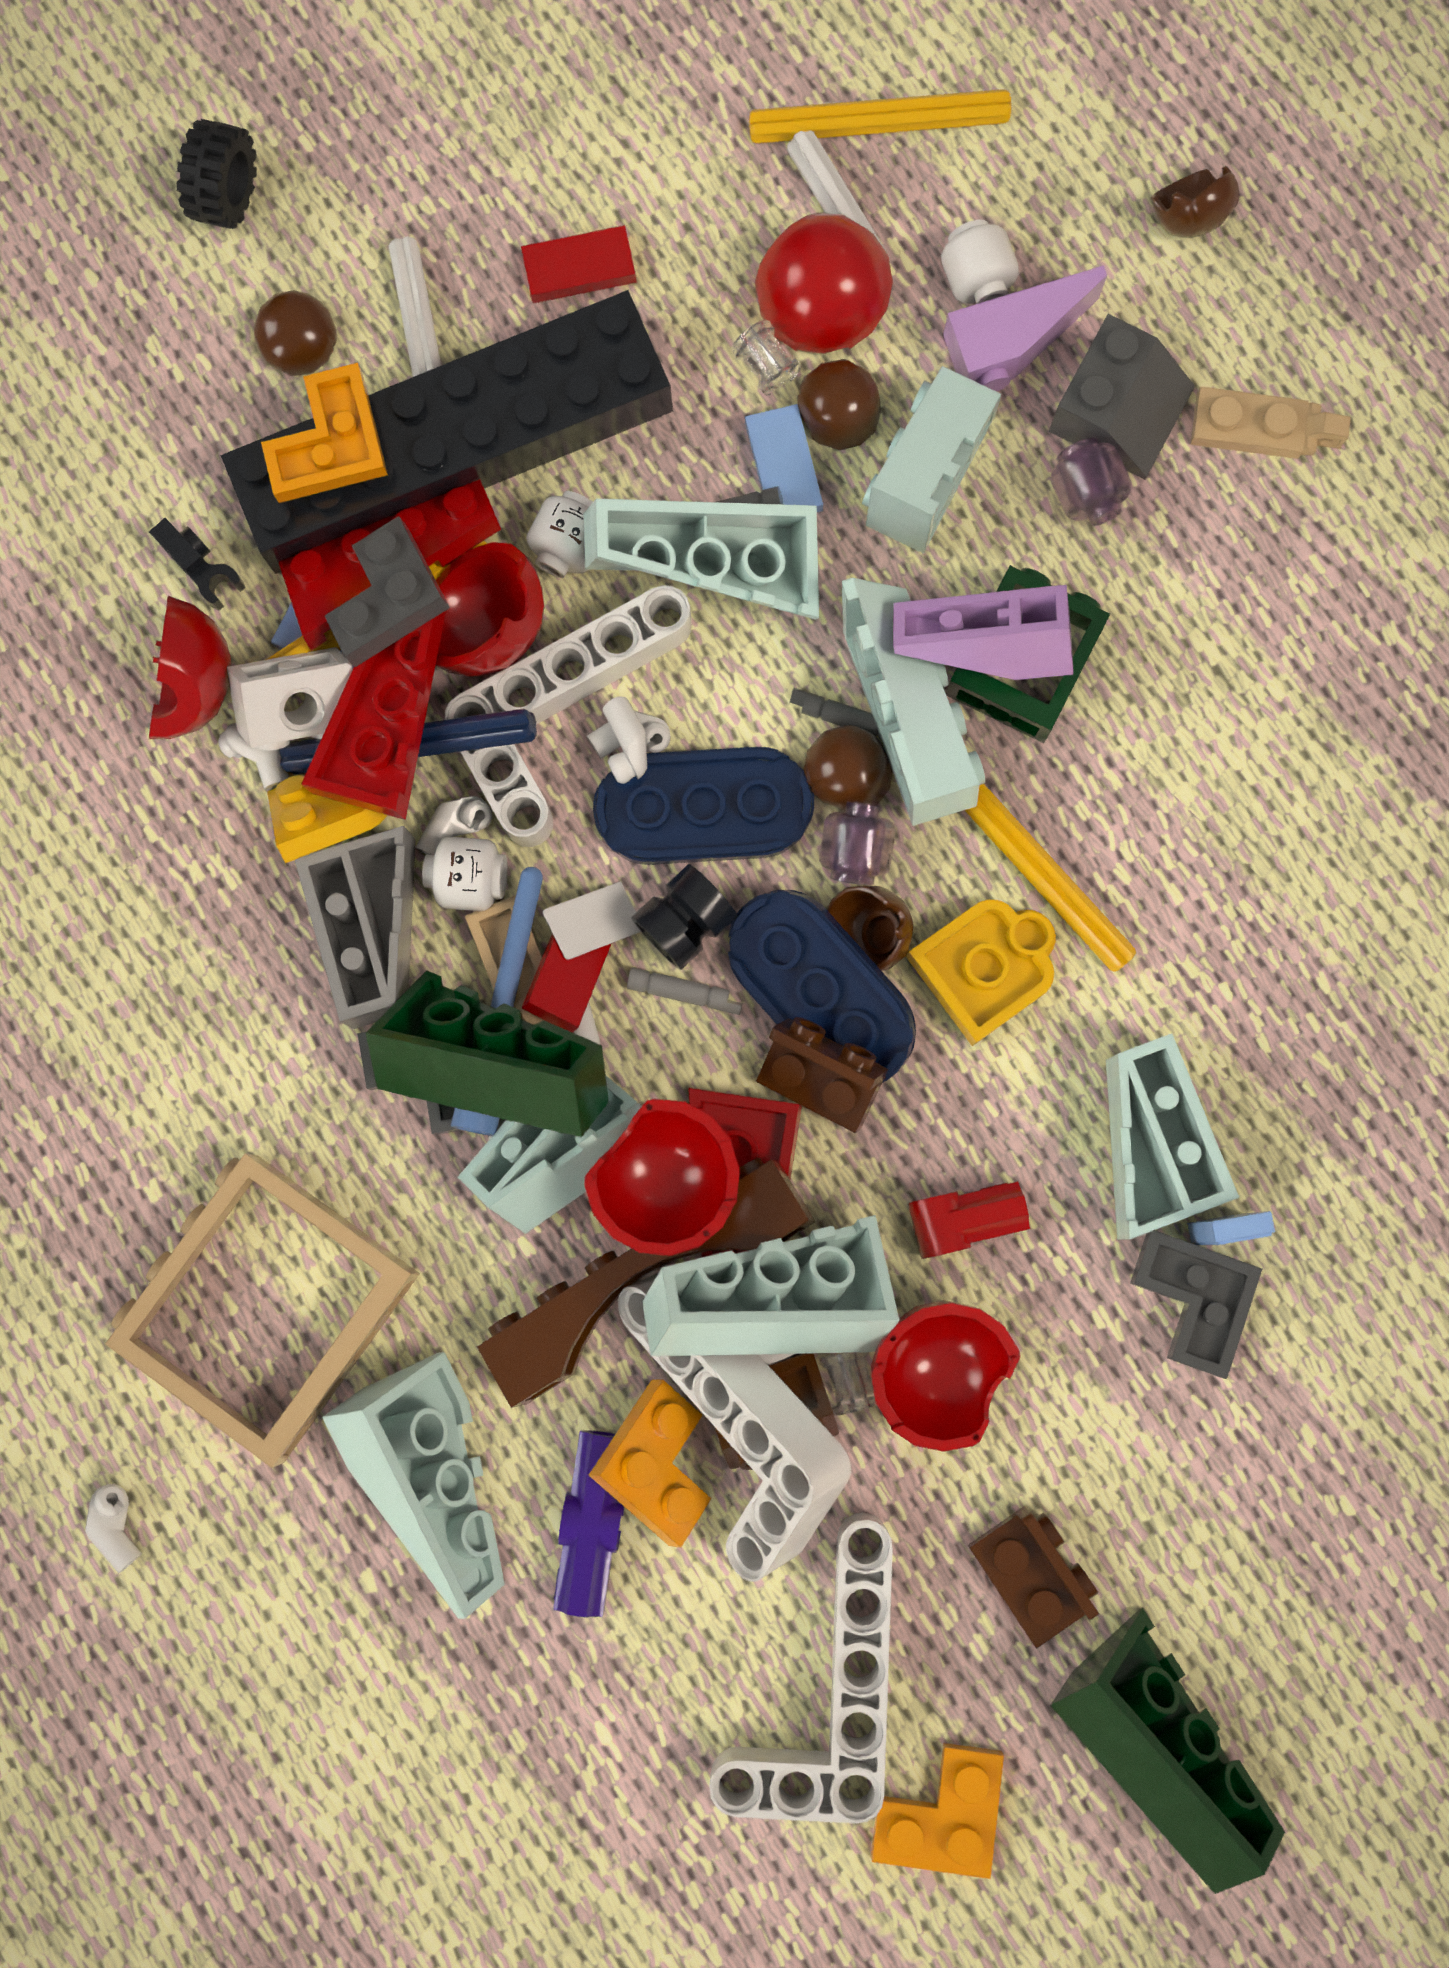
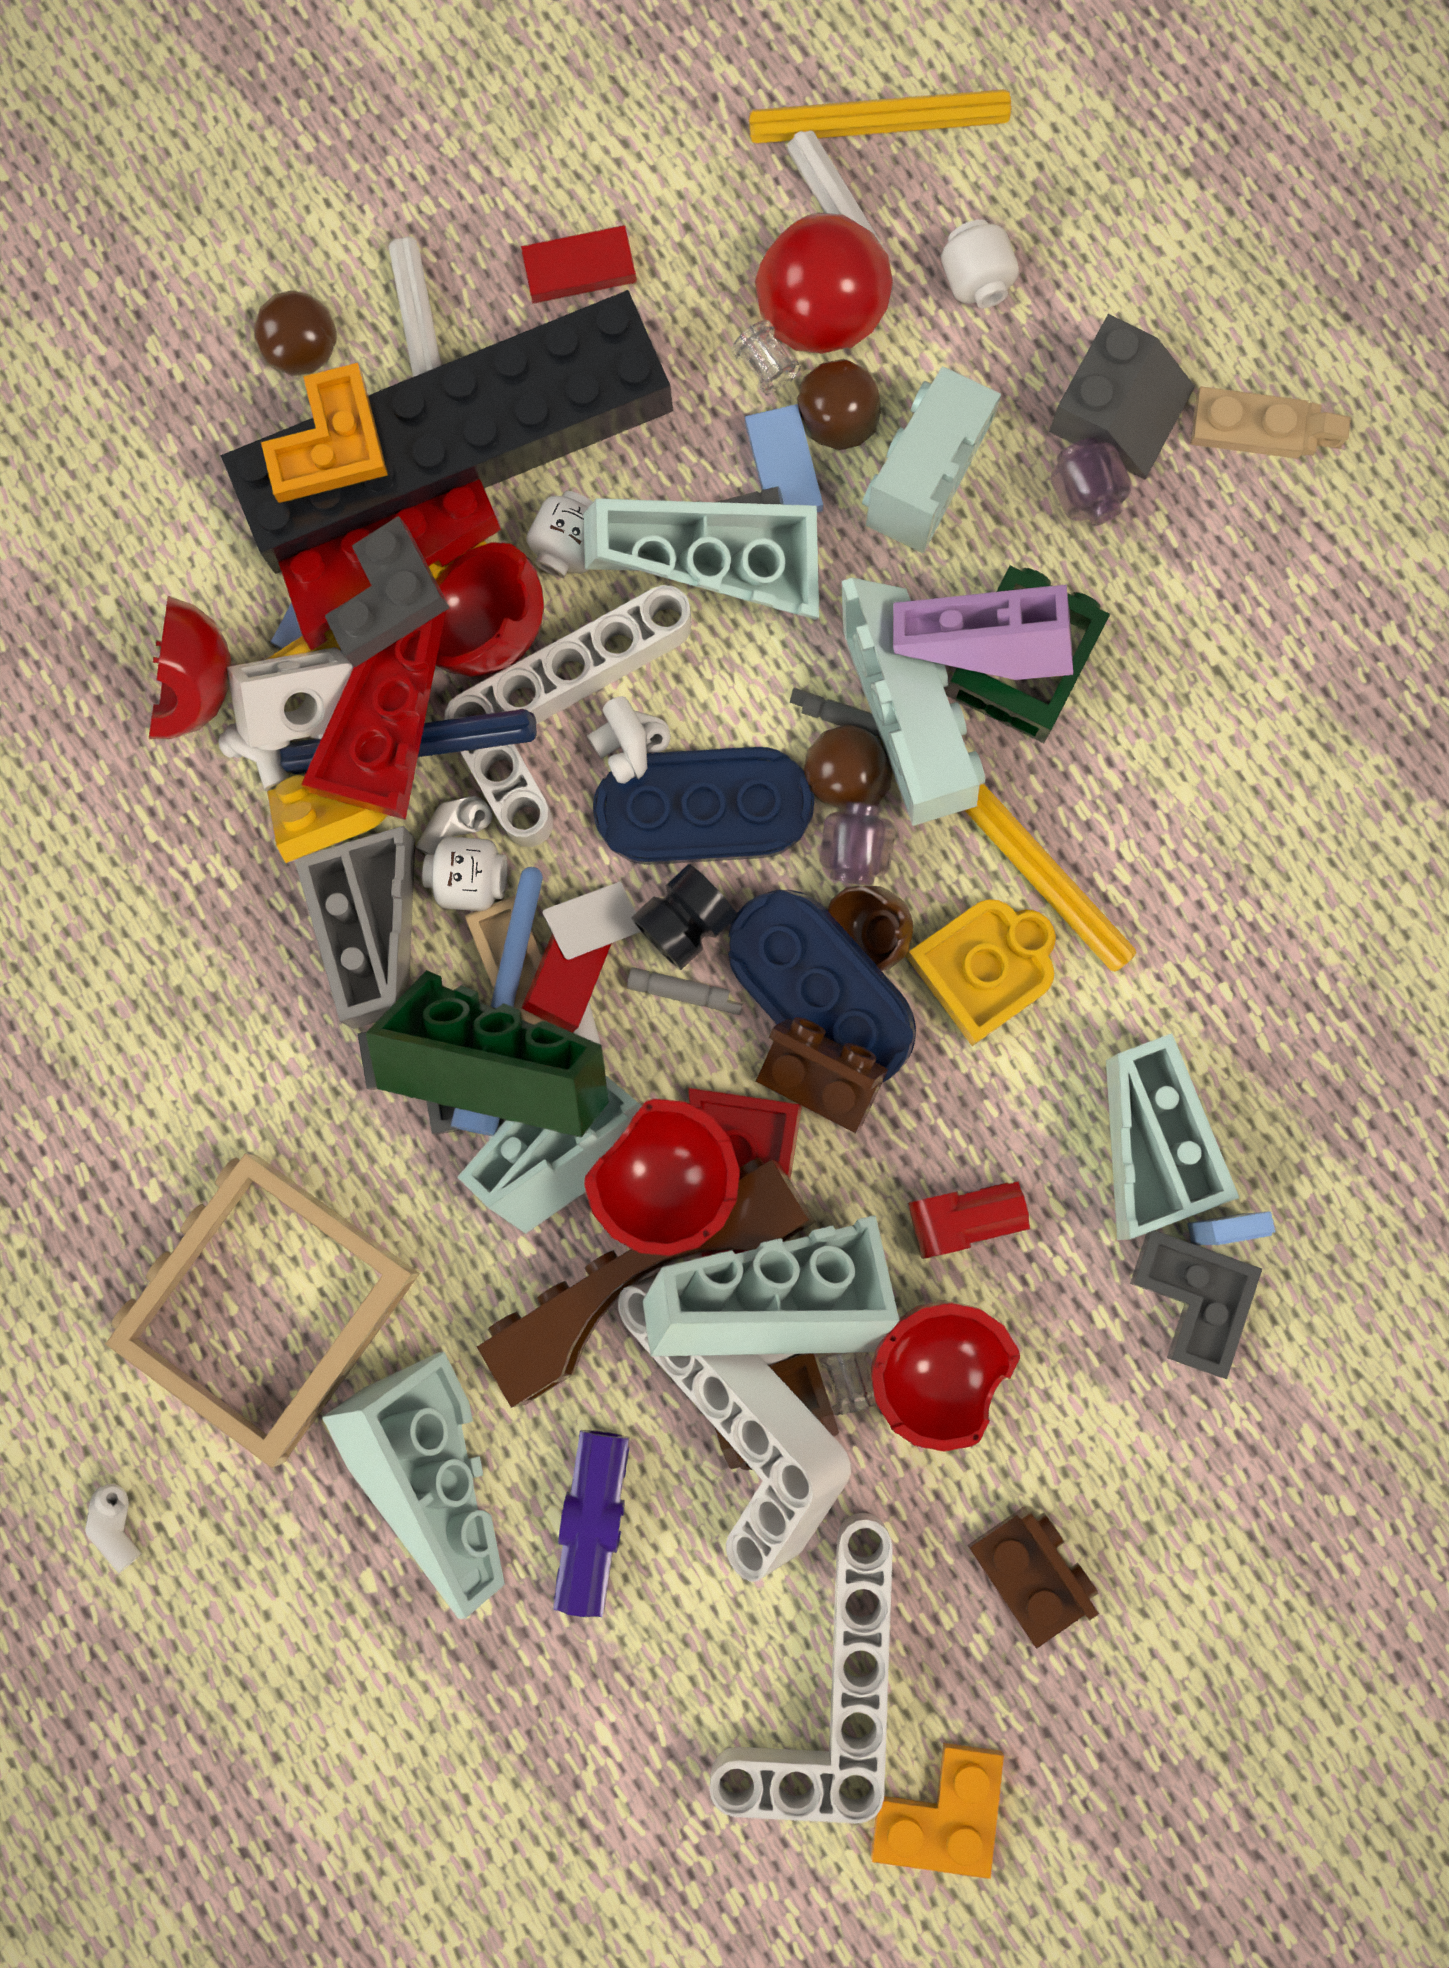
black plate [149,517,245,611] -> none
black tyre [176,119,257,229] -> none
light orange plate [589,1379,712,1548] -> none
lavender slope [943,265,1107,392] -> none
dark green wedge [1050,1608,1285,1894] -> none
reddish brown hair [1150,166,1240,238] -> none

